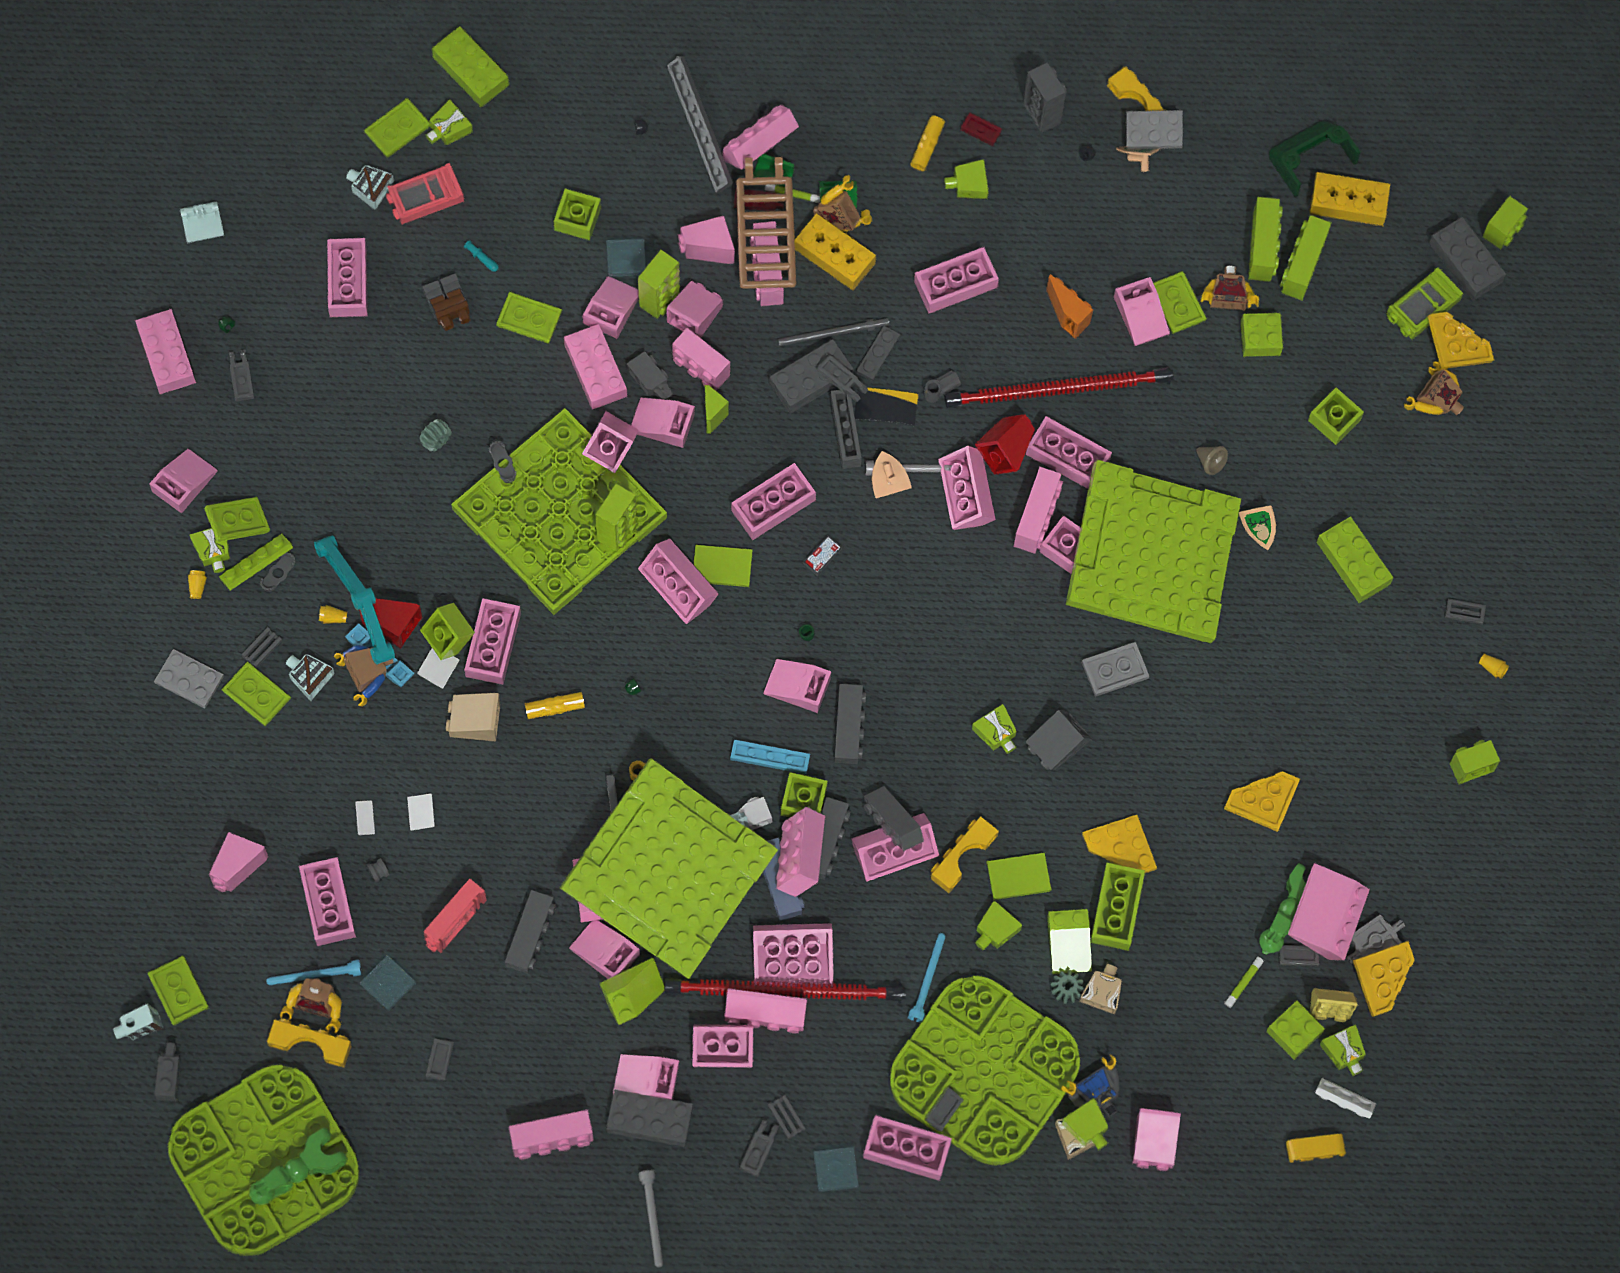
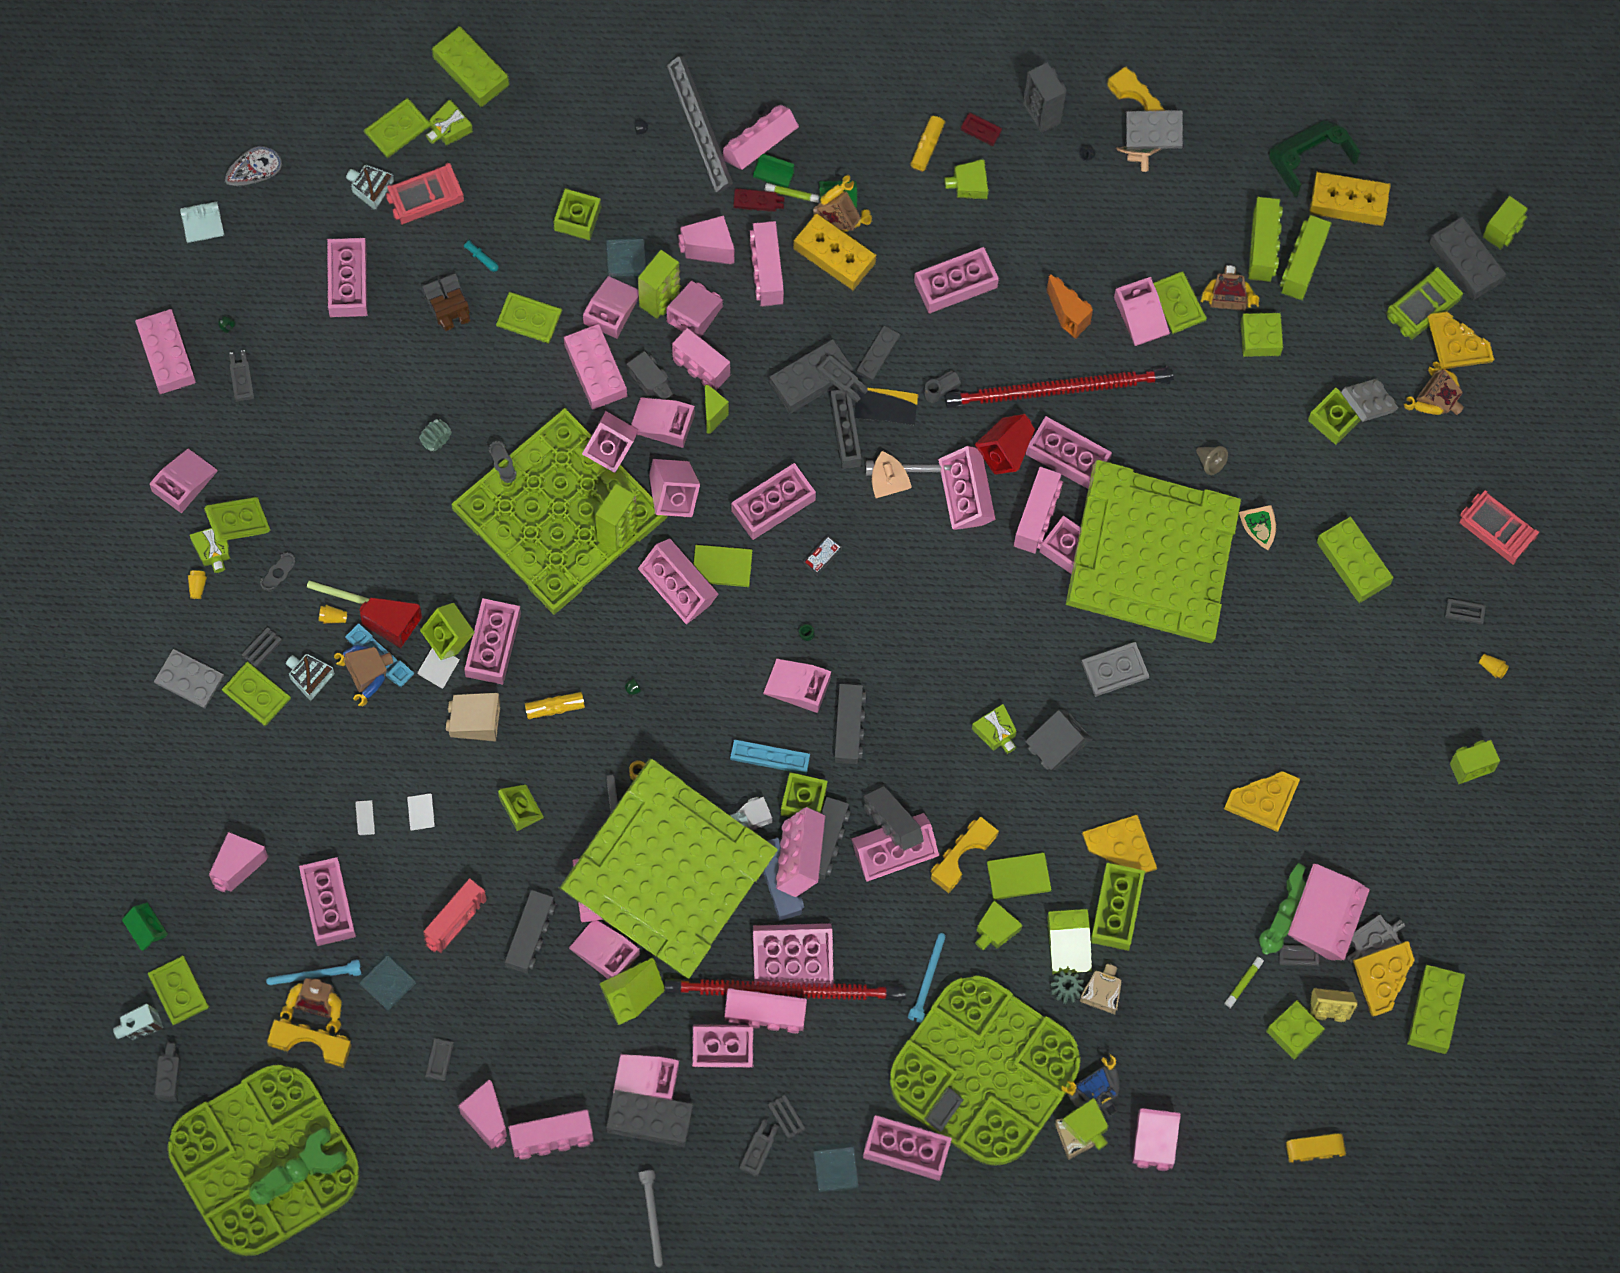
lime plate [219,534,293,591] -> none
teal piece [314,535,395,665] -> none
dark grey wheel [367,858,390,882] -> none
medium nougat bar [736,157,796,289] -> none
dark grey bar [778,318,889,346] -> none
white plate [1315,1078,1376,1119] -> none
lime torso [1320,1025,1365,1076] -> none
none -> green panel [122,903,168,951]
none -> shield [225,147,282,186]
none -> yellowish green bar [307,580,369,604]
none -> bright pink slope [459,1080,507,1149]
none -> lime slope [498,785,544,831]
none -> bright pink slope [649,459,700,517]
none -> light grey plate [1341,379,1398,422]
none -> lime brick [1407,965,1465,1054]
none -> coral door [1460,490,1539,565]

